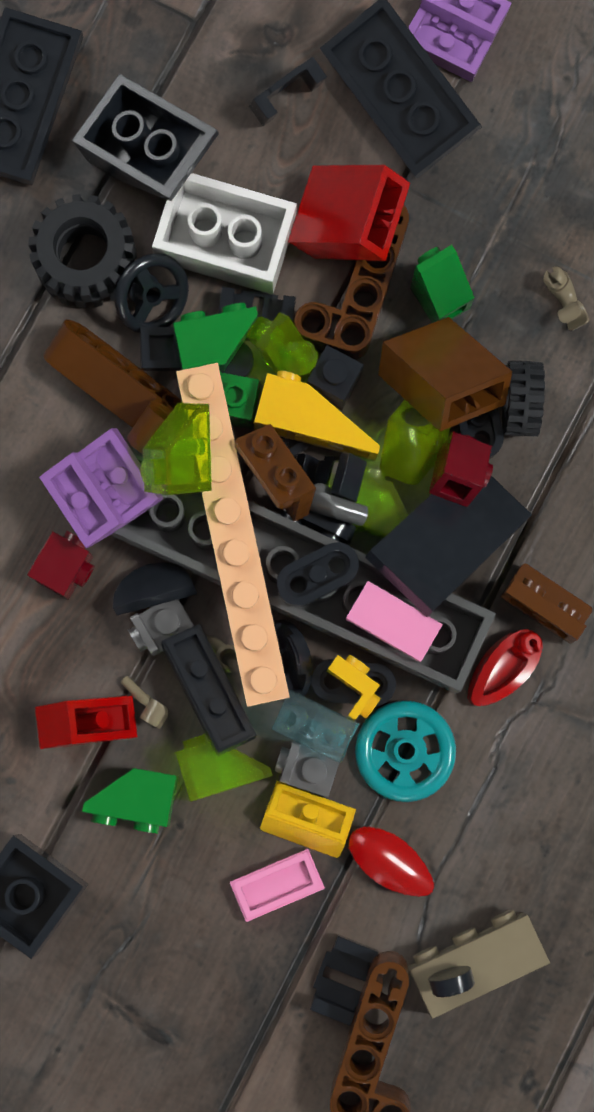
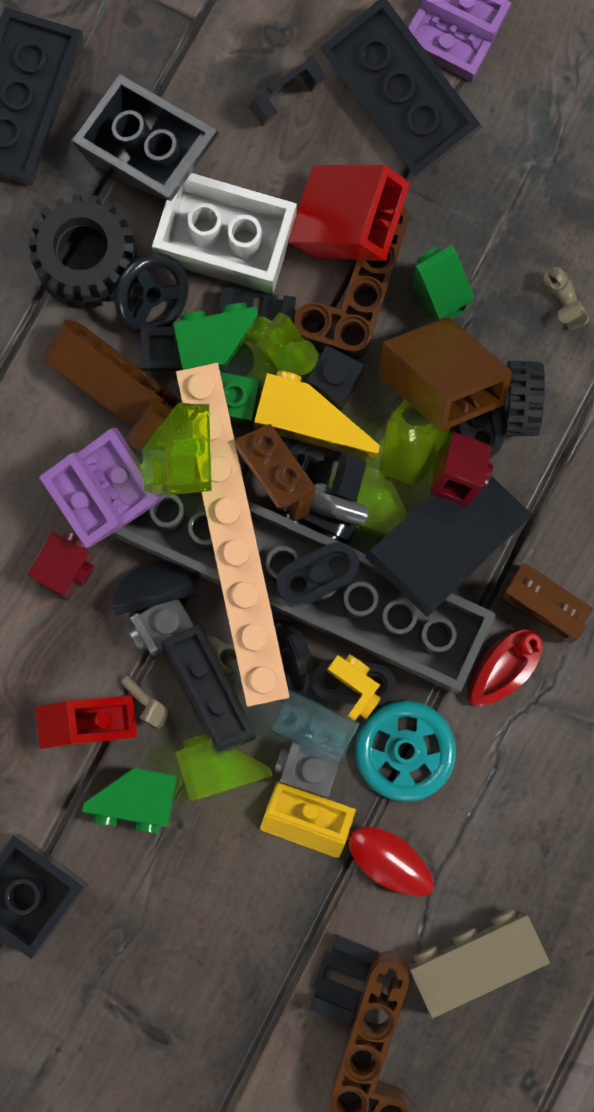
bright pink tile [230,848,325,922] -> none
bright pink tile [346,581,443,663] -> none
black tile [428,966,475,997] -> none

